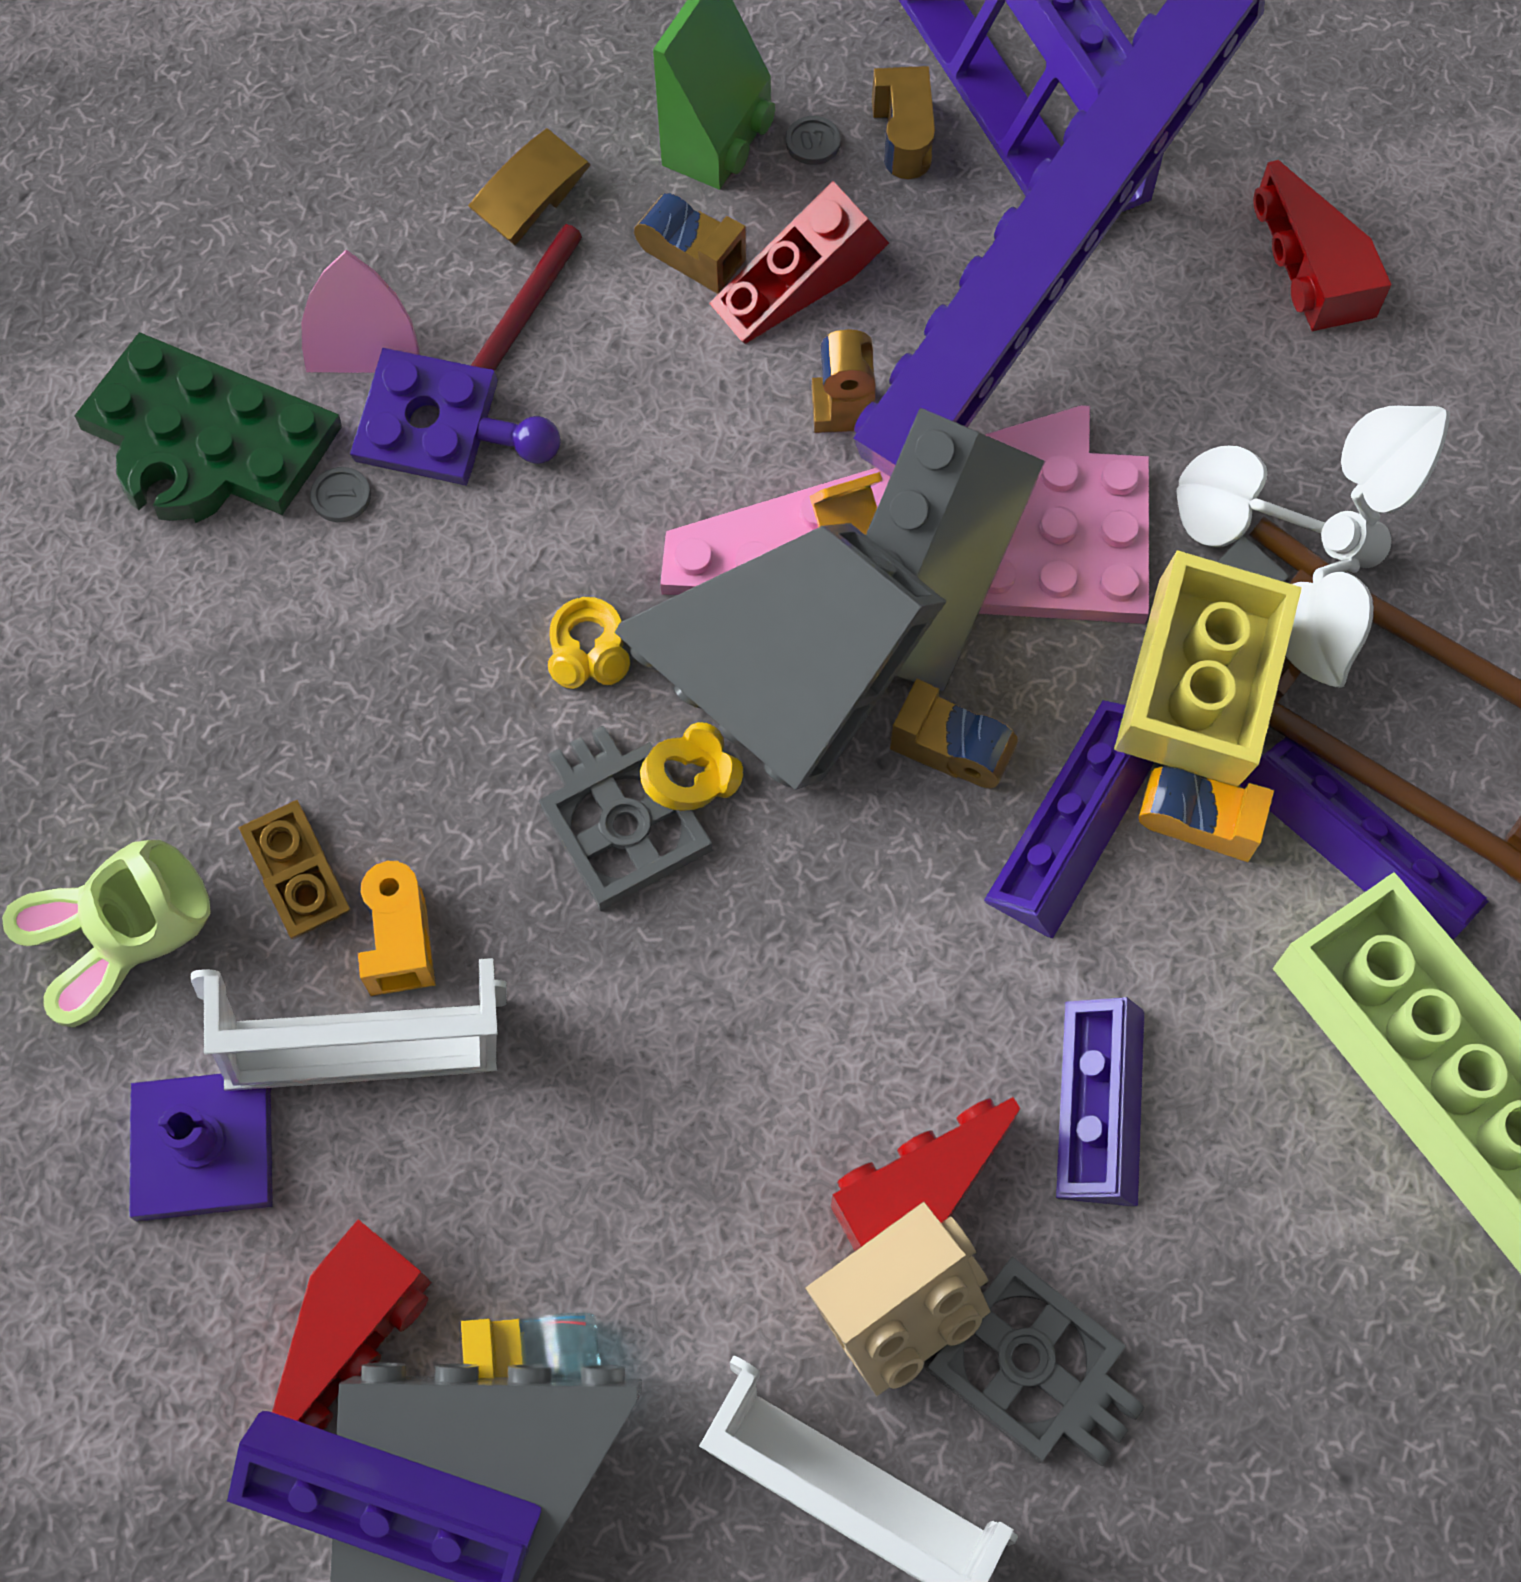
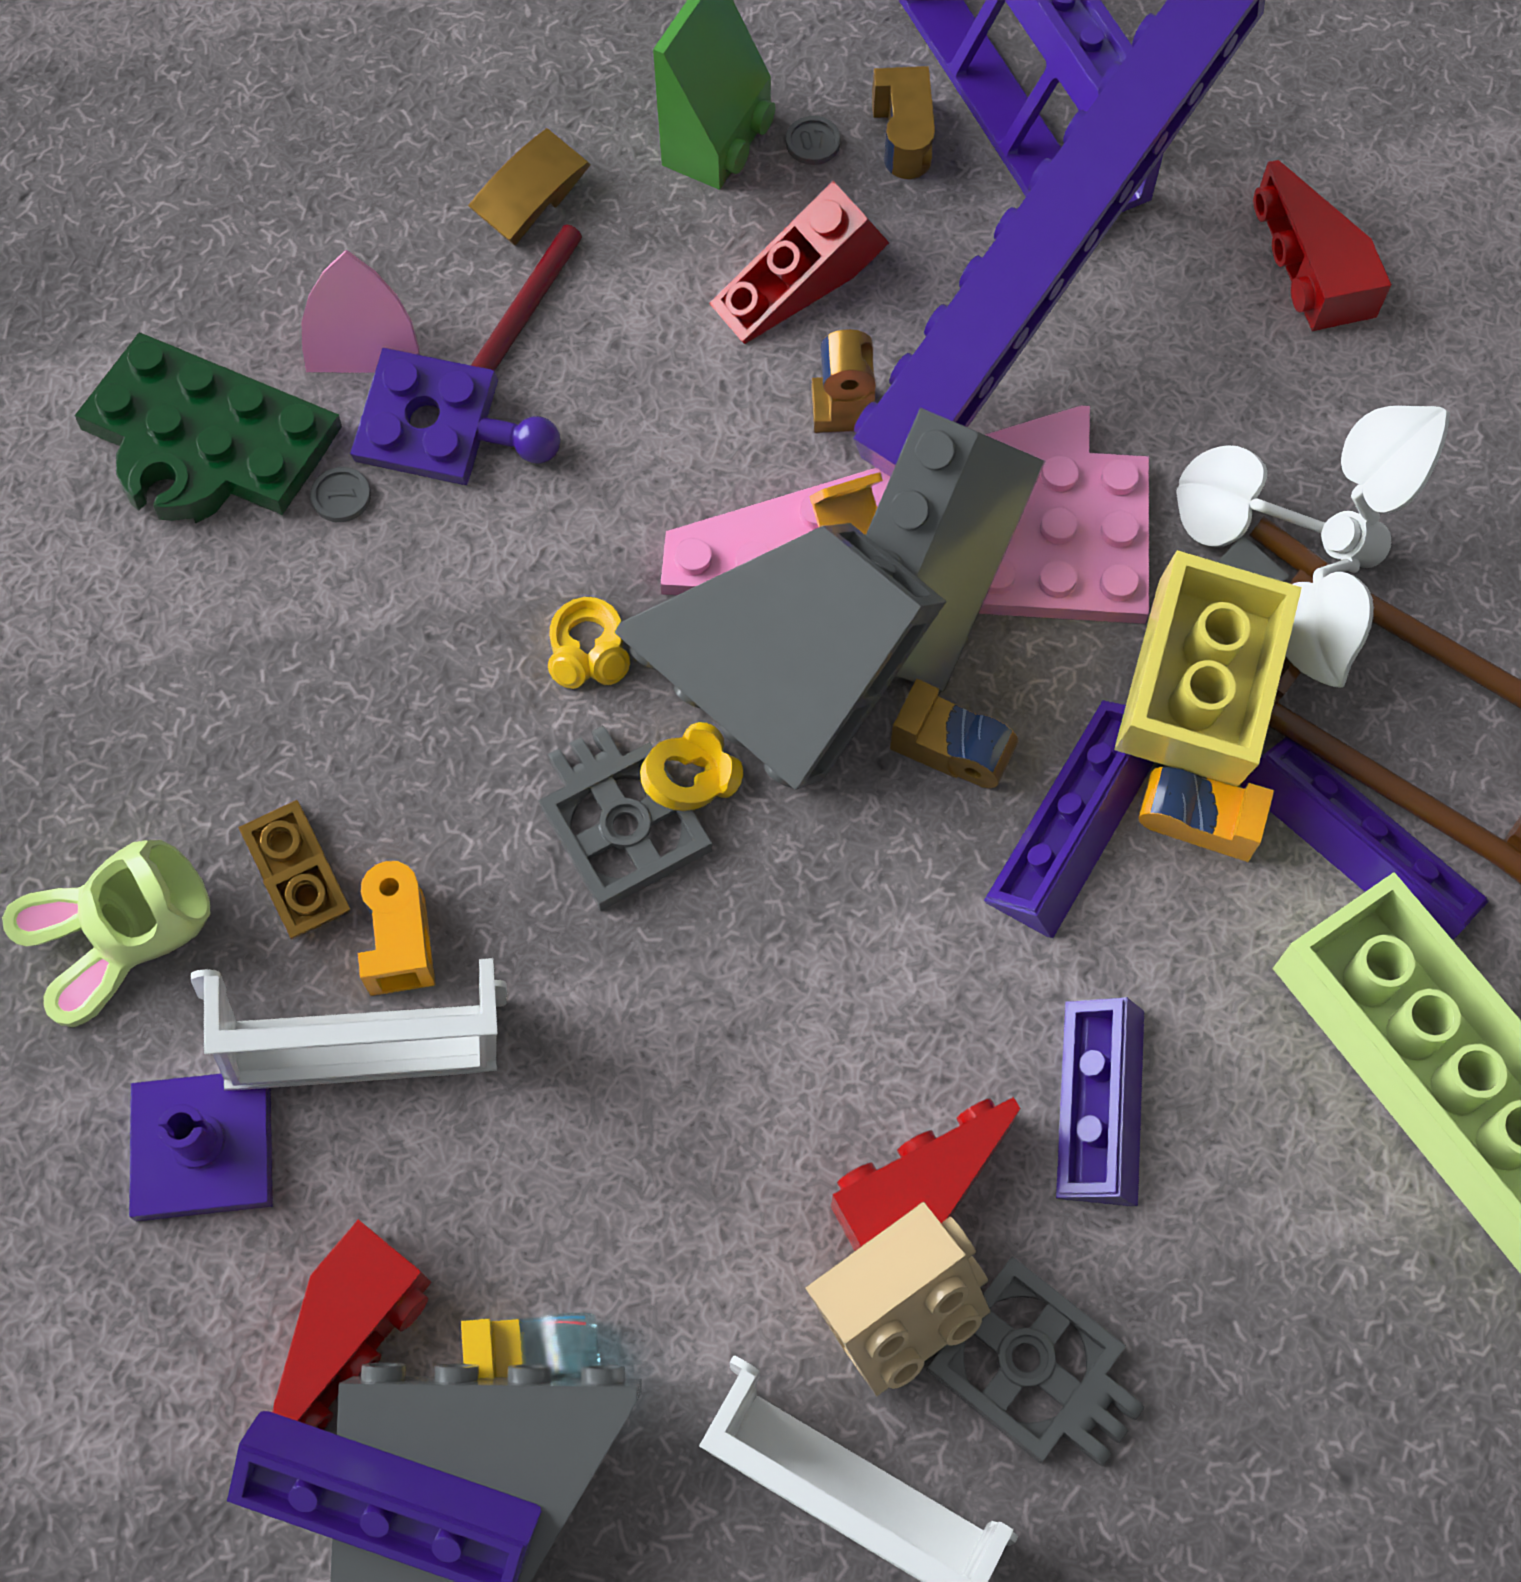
pearl gold leg [634,193,746,294] -> none

